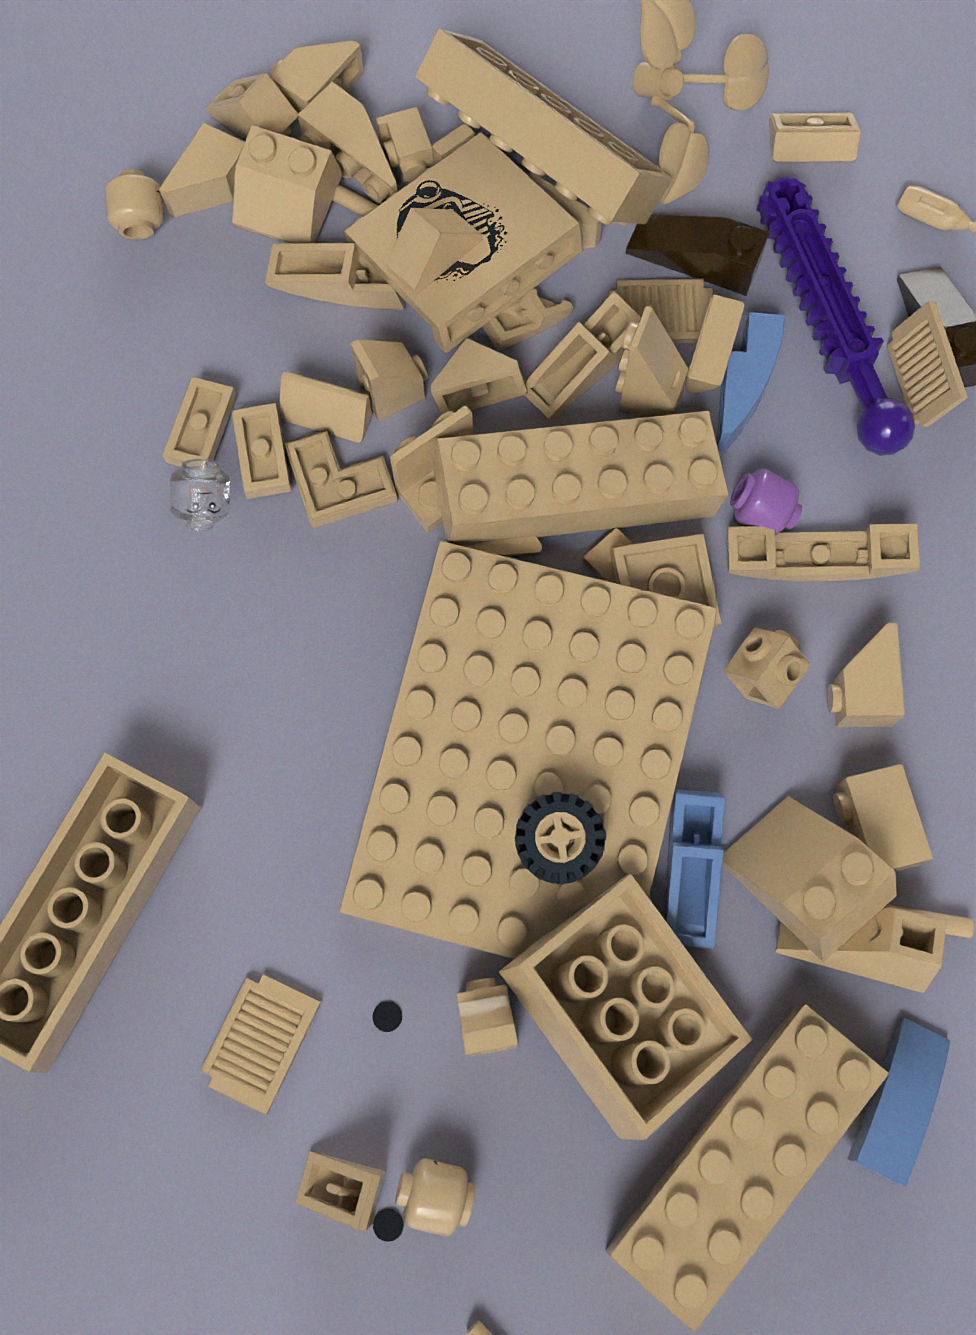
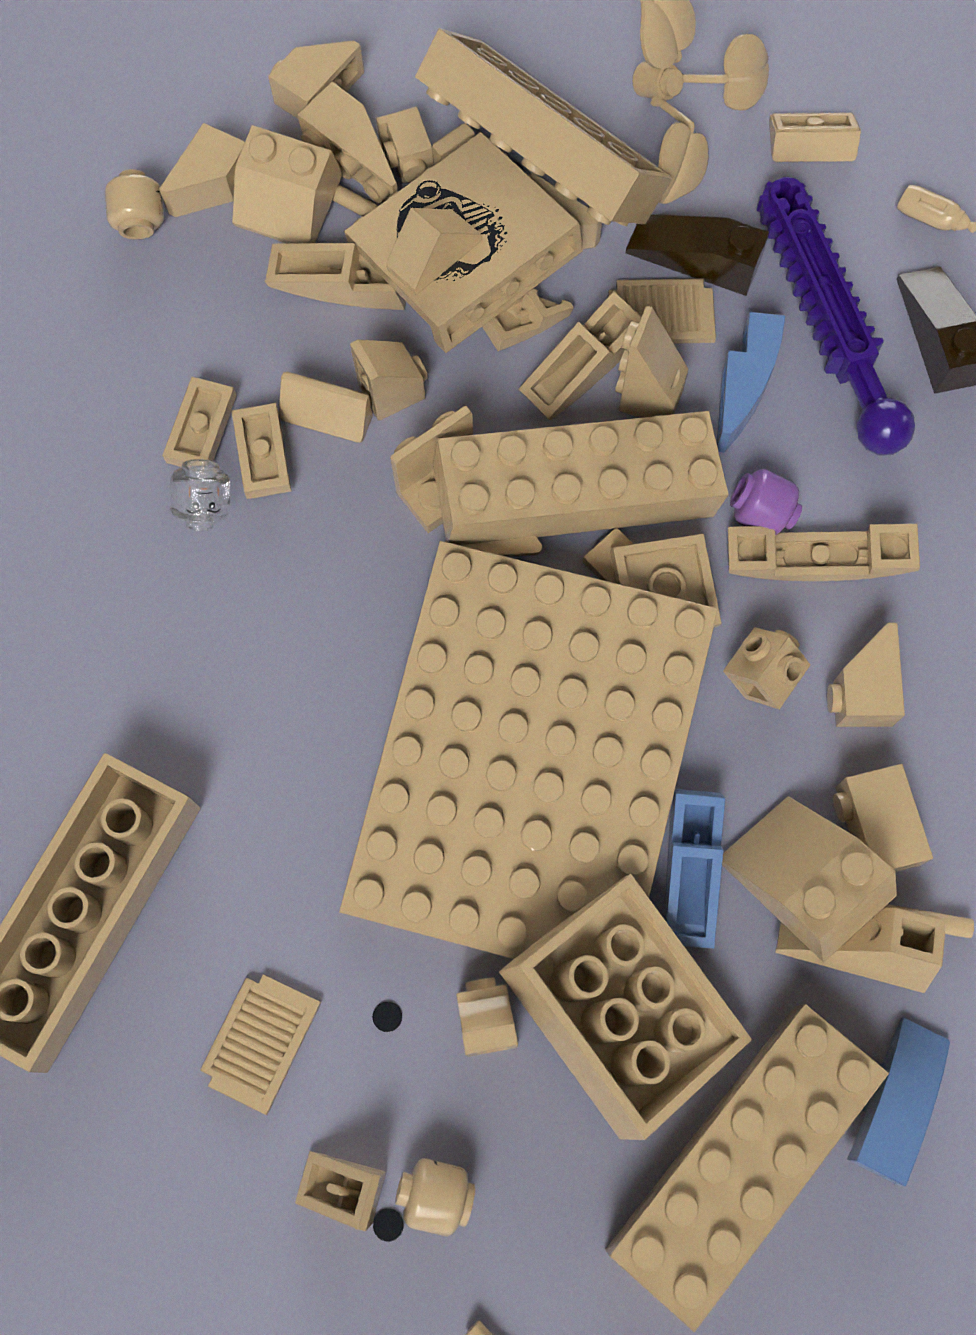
tan slope [204,73,298,141] -> none
tan tile [284,431,398,529] -> none
tan slope [430,338,528,415] -> none
black wheel [515,792,606,884] -> none
tan slope [686,295,745,395] -> none
tan window [887,301,968,427] -> none

